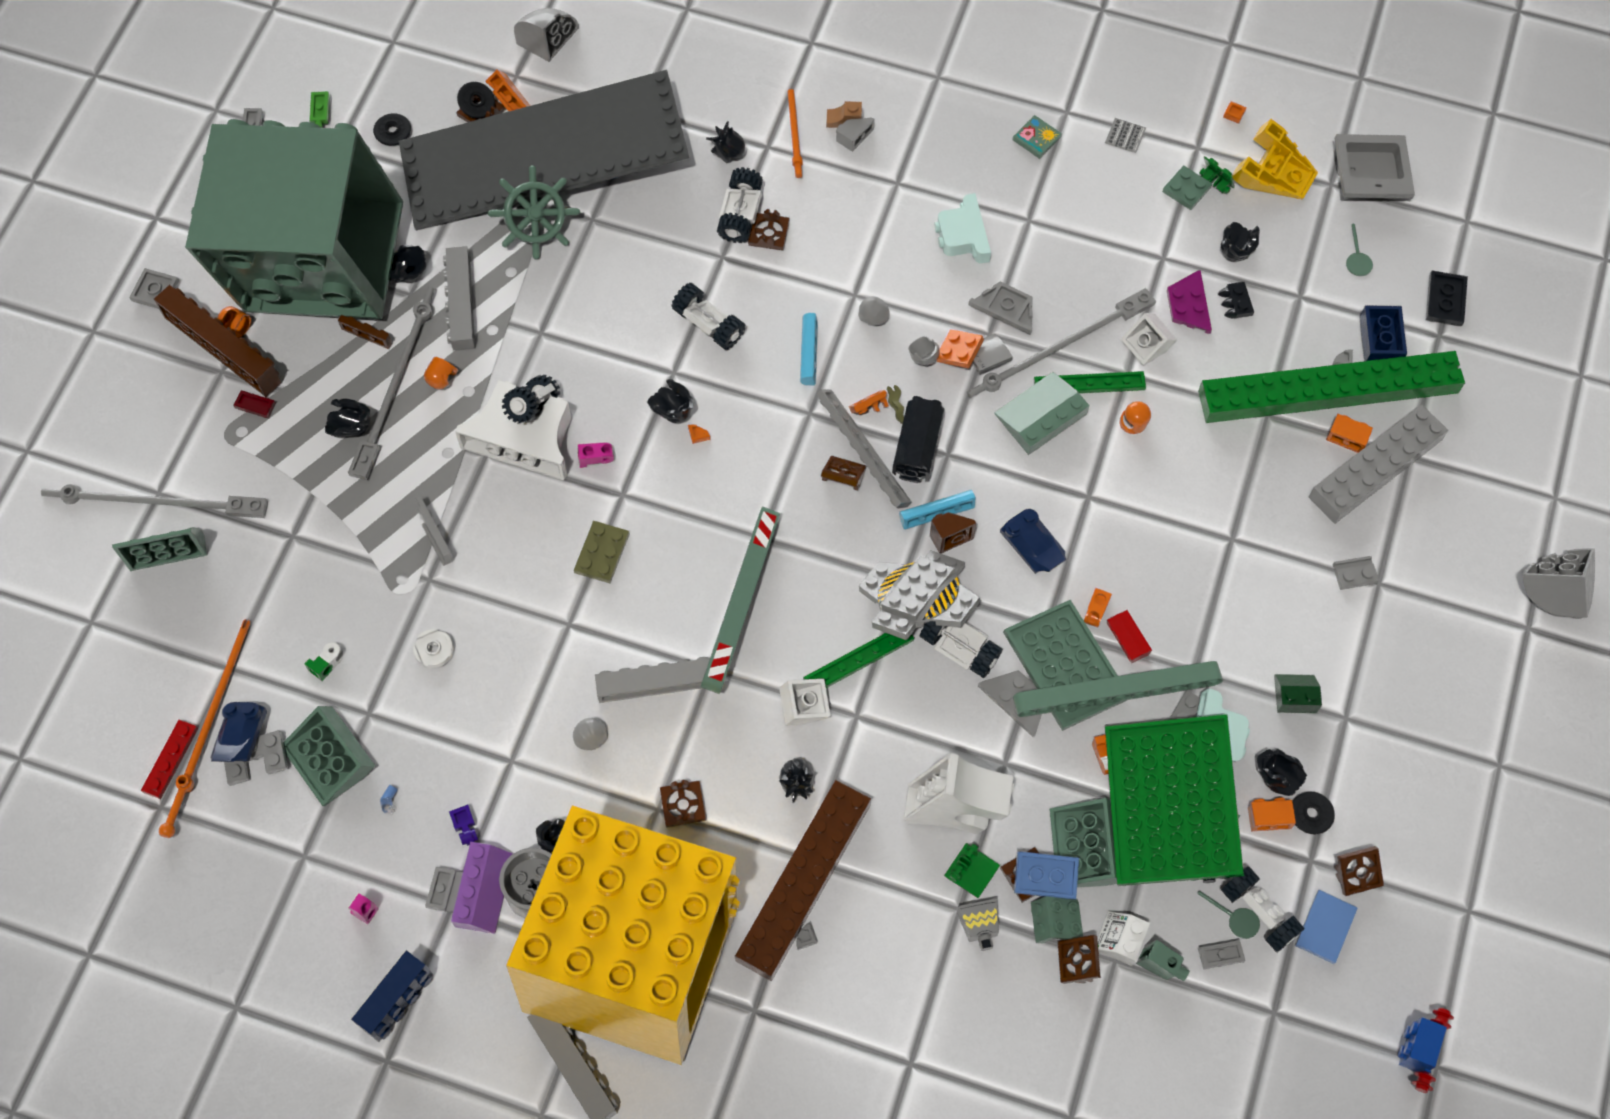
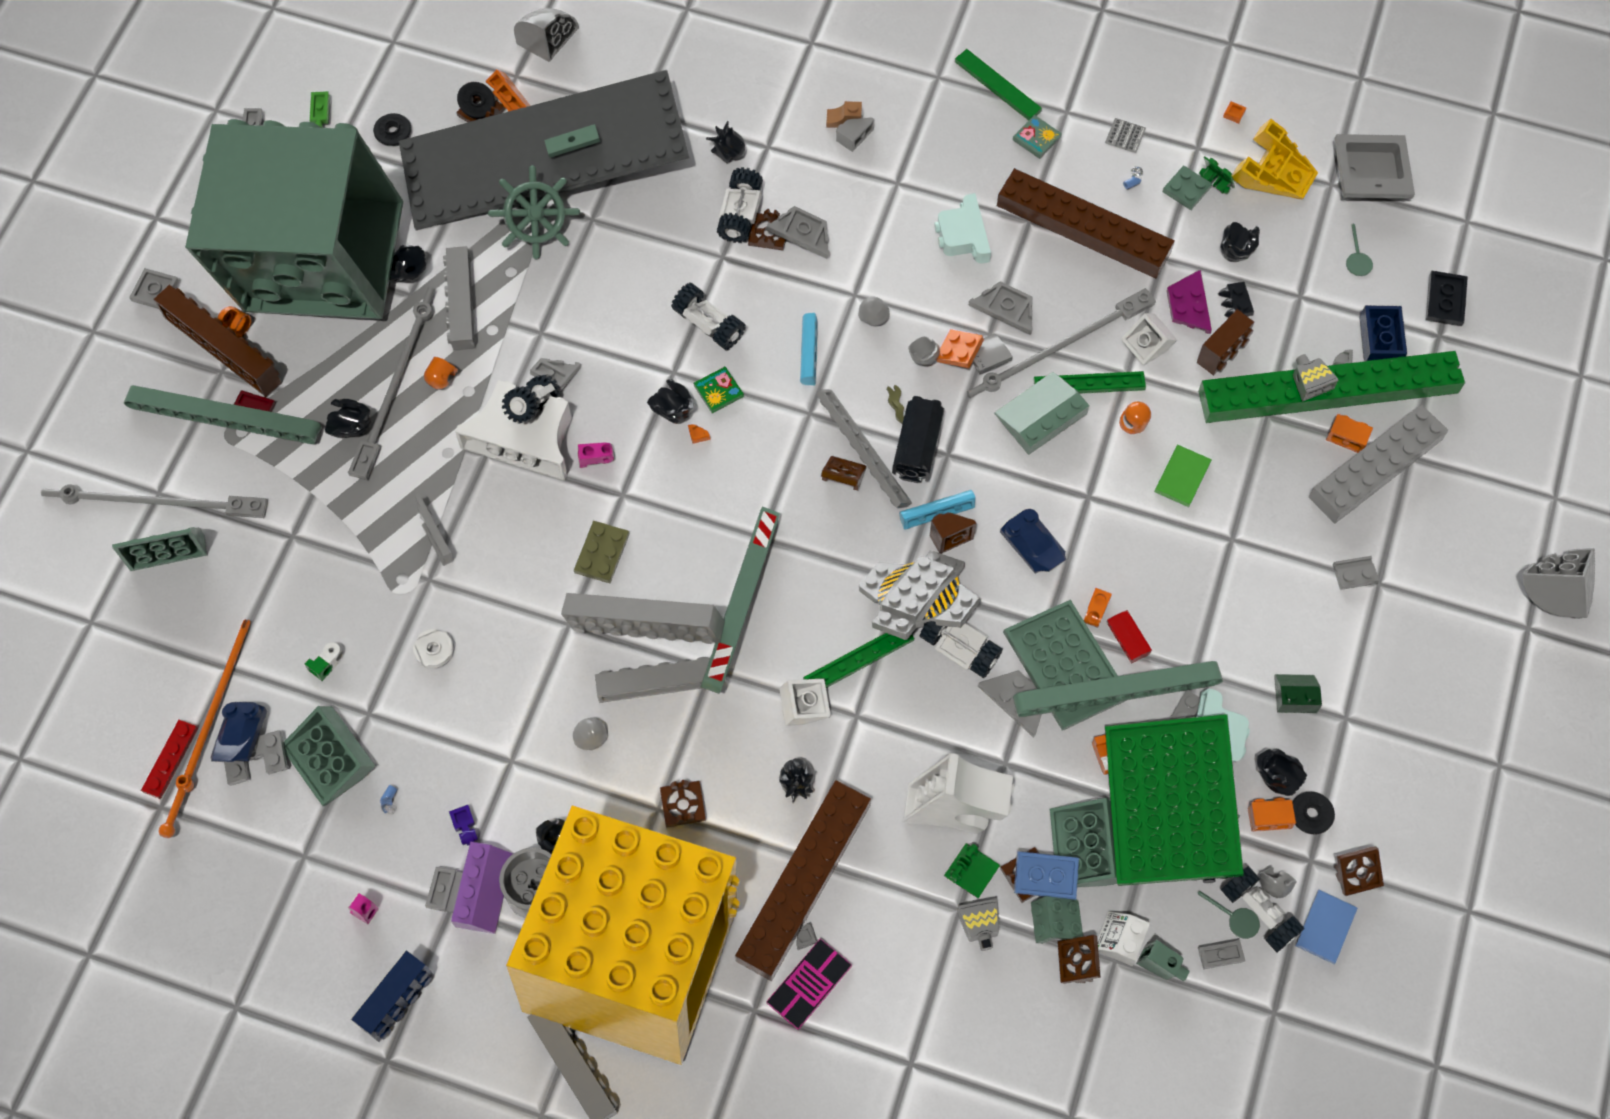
reddish brown plate [338,315,392,349] -> none
orange bar [787,89,803,178] -> none
orange plate [848,390,888,415] -> none
blue brick [1398,1008,1454,1093] -> none
none -> sand green beam [124,385,321,444]
none -> light grey wing [530,358,581,391]
none -> sand green tile [544,124,600,157]
none -> light grey brick [561,593,725,644]
none -> green tile [693,366,744,414]
none -> light grey wing [765,206,830,259]
none -> black tile [766,939,852,1030]
none -> green tile [955,49,1042,121]
none -> reddish brown brick [996,168,1175,279]
none -> arm [1123,166,1143,189]
none -> bright green tile [1154,444,1212,507]
none -> reddish brown brick [1196,309,1254,376]
none -> light grey hair [1260,867,1297,898]
none -> light grey torso [1293,354,1338,401]

